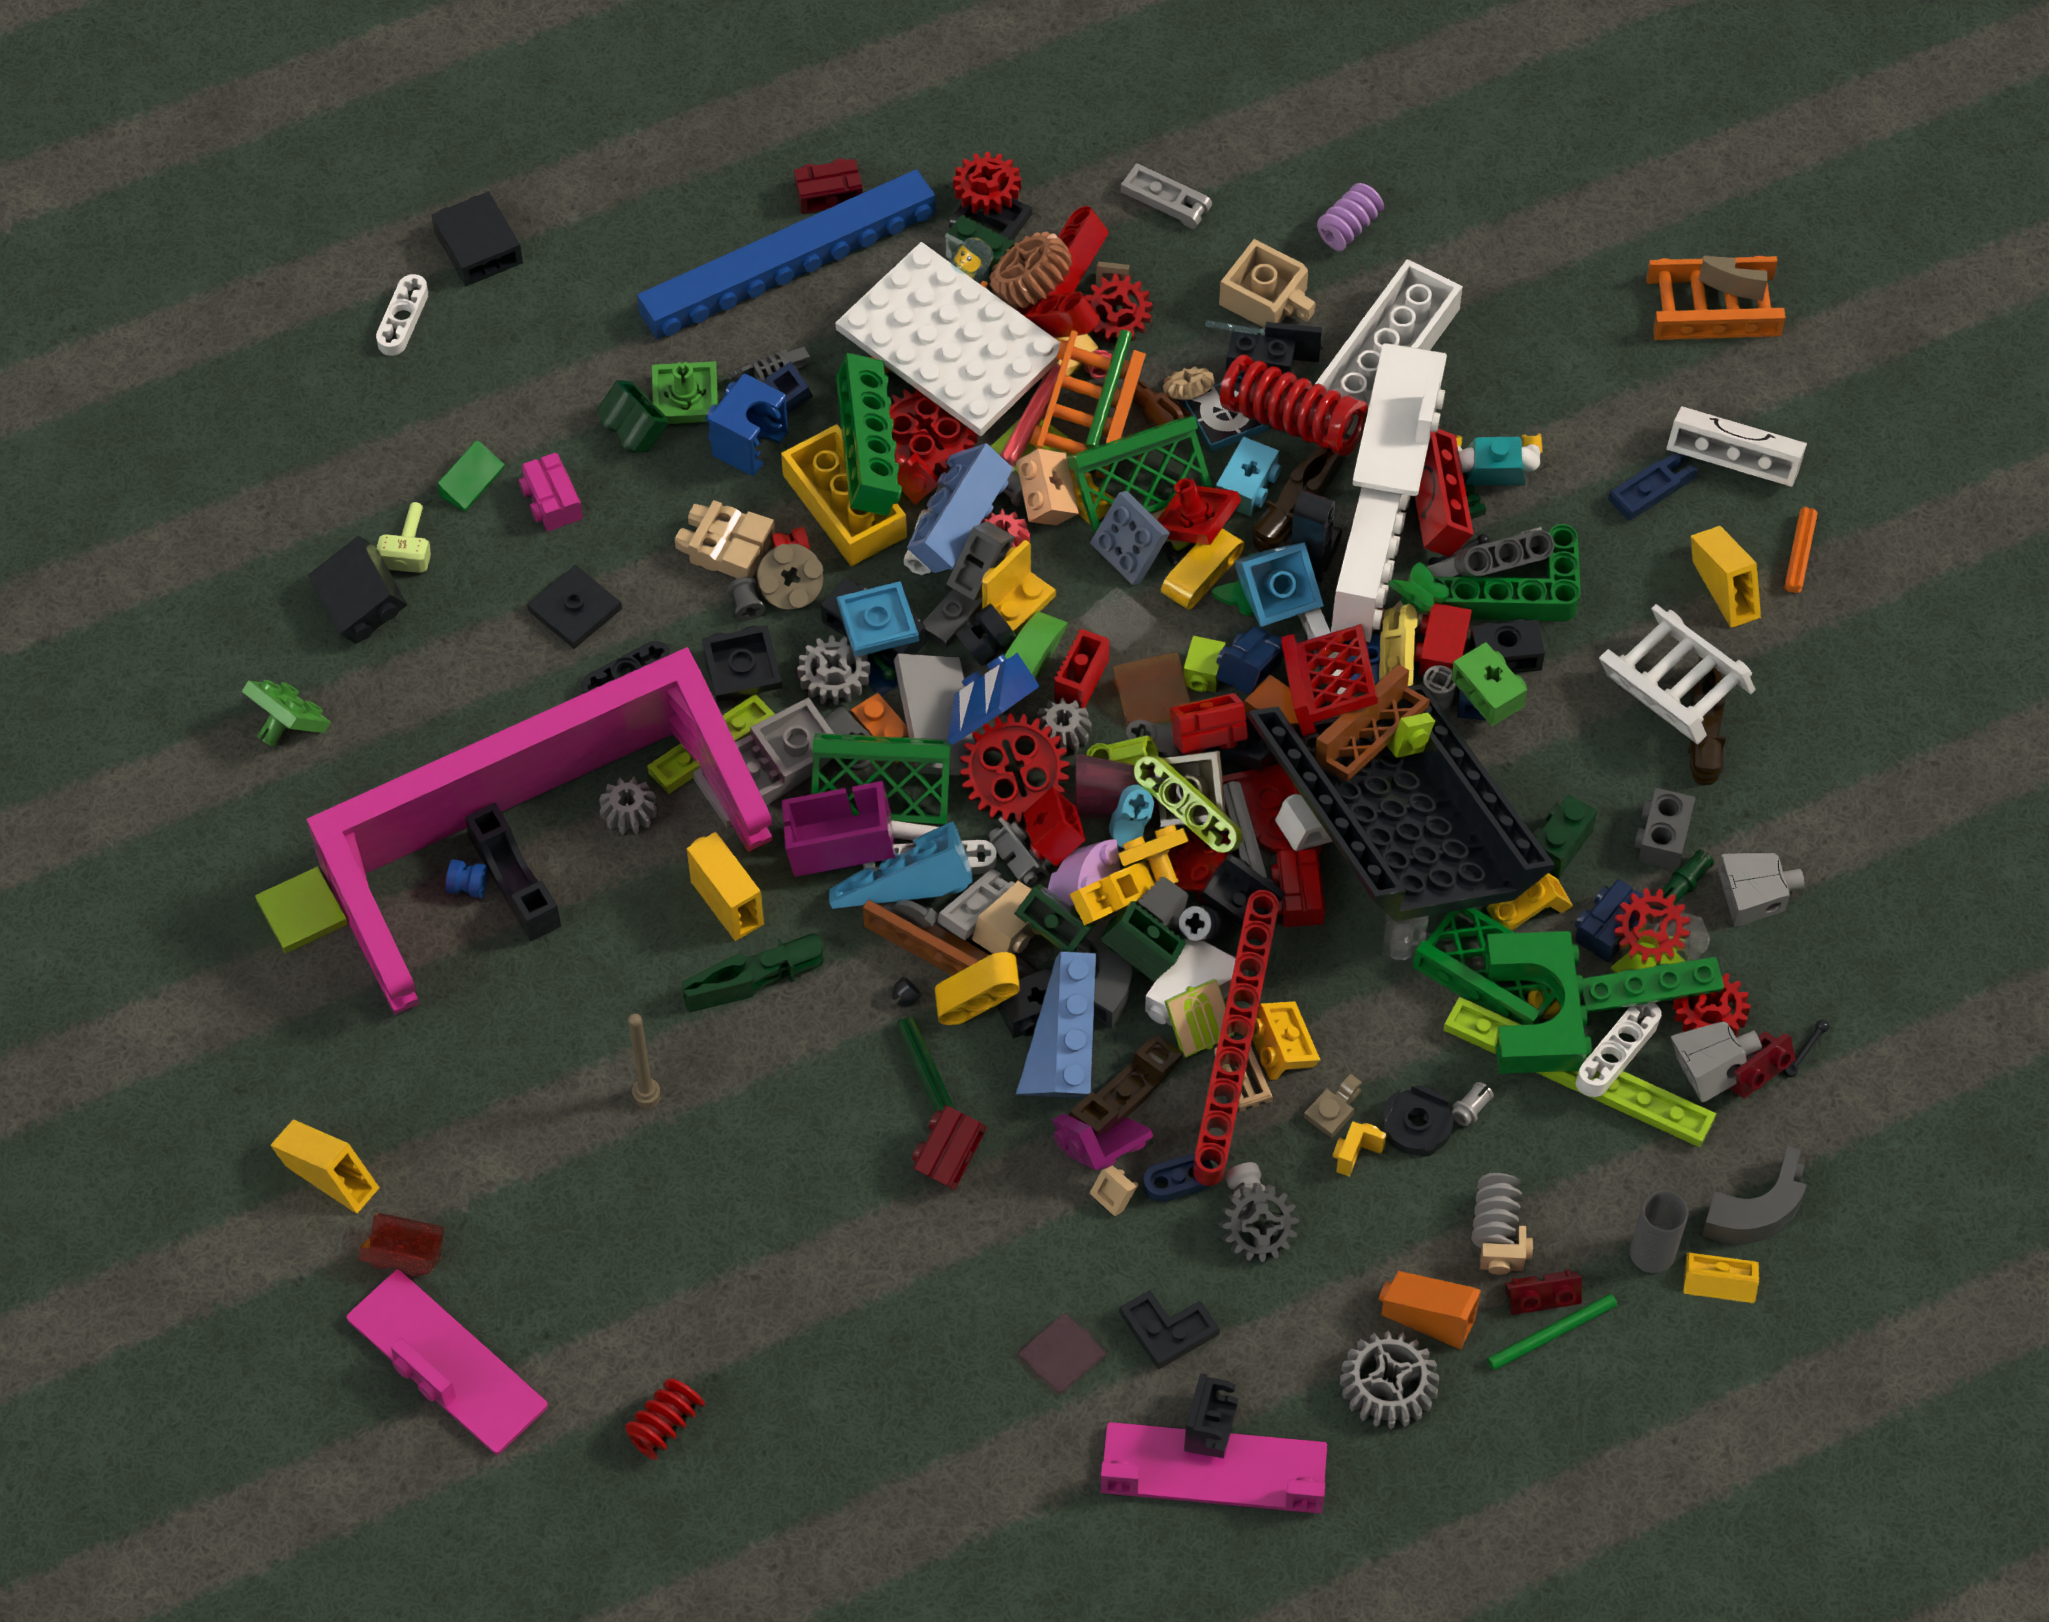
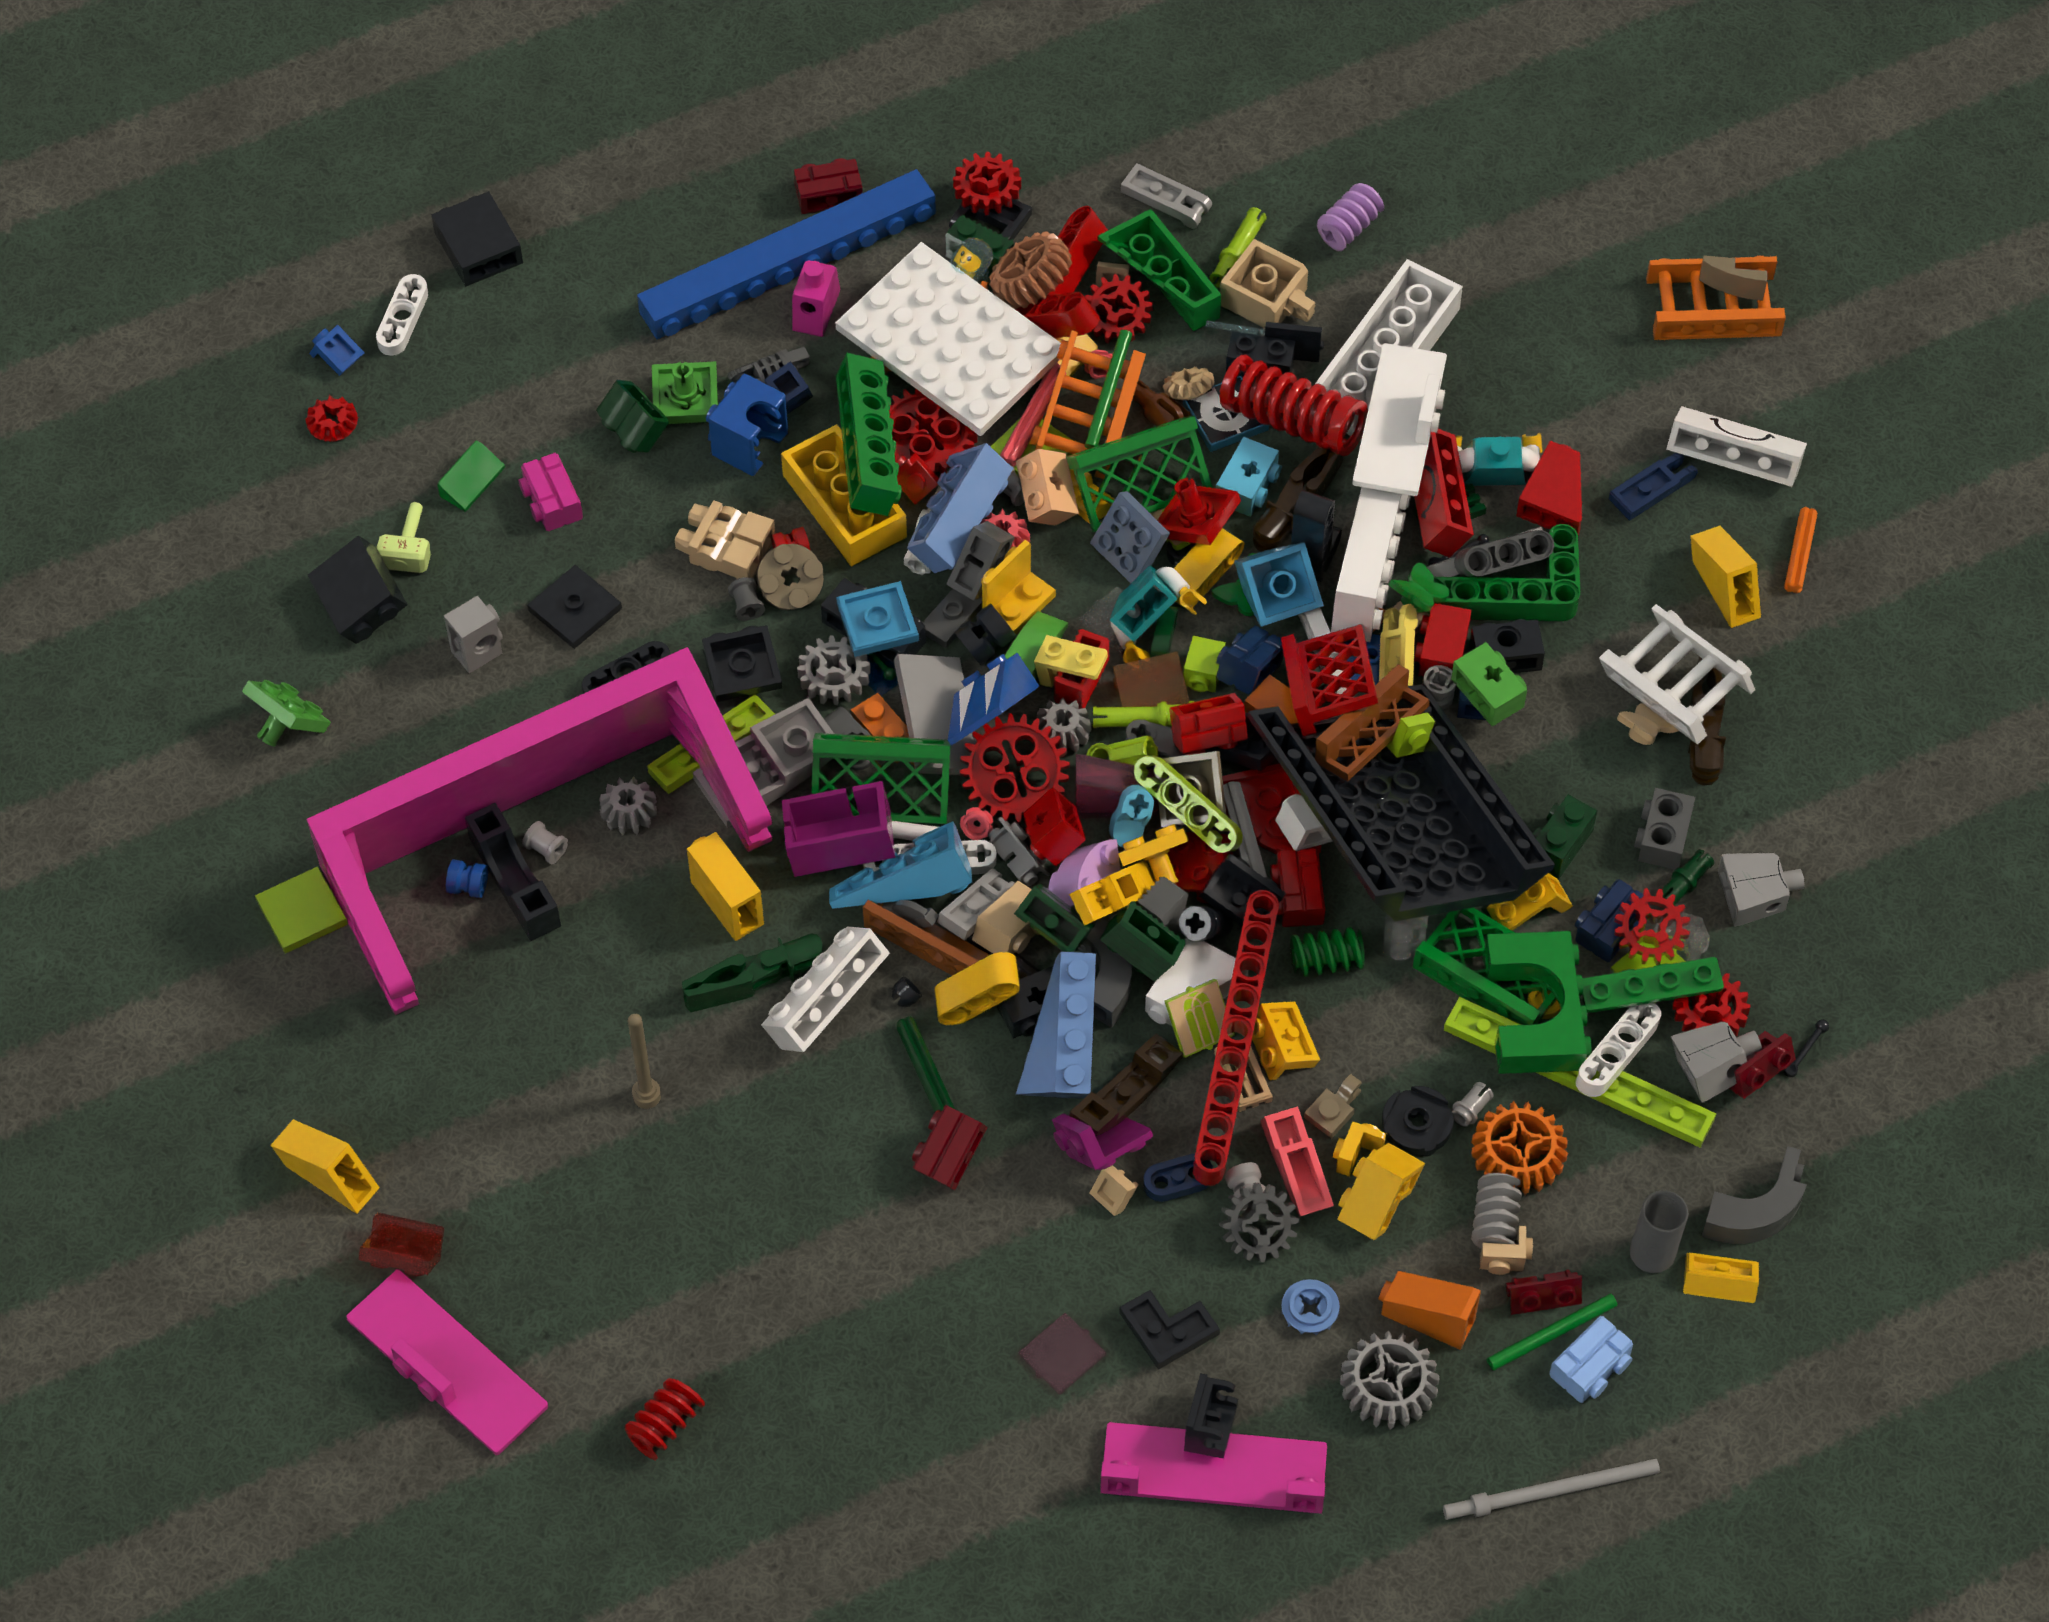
none -> red gear [305,395,358,441]
none -> blue bracket [309,325,365,376]
none -> light grey brick [444,595,503,673]
none -> light grey bush [522,821,568,865]
none -> white brick [761,927,890,1052]
none -> dark pink torso [792,260,840,337]
none -> coral plate [960,807,993,840]
none -> light yellow bracket [1034,635,1108,688]
none -> lime pin [1093,701,1194,728]
none -> green wedge [1098,209,1221,332]
none -> teal torso [1110,565,1207,669]
none -> dark green beam [1150,606,1178,664]
none -> lime pin [1210,207,1266,288]
none -> coral slope [1260,1106,1334,1217]
none -> medium blue gear [1282,1279,1340,1335]
none -> green piece [1290,927,1365,977]
none -> yellow brick [1337,1143,1425,1240]
none -> light grey bar [1443,1459,1660,1520]
none -> orange gear [1471,1101,1568,1195]
none -> red slope [1516,441,1582,536]
none -> light blue brick [1549,1316,1633,1403]
none -> tan animal [1617,703,1679,745]

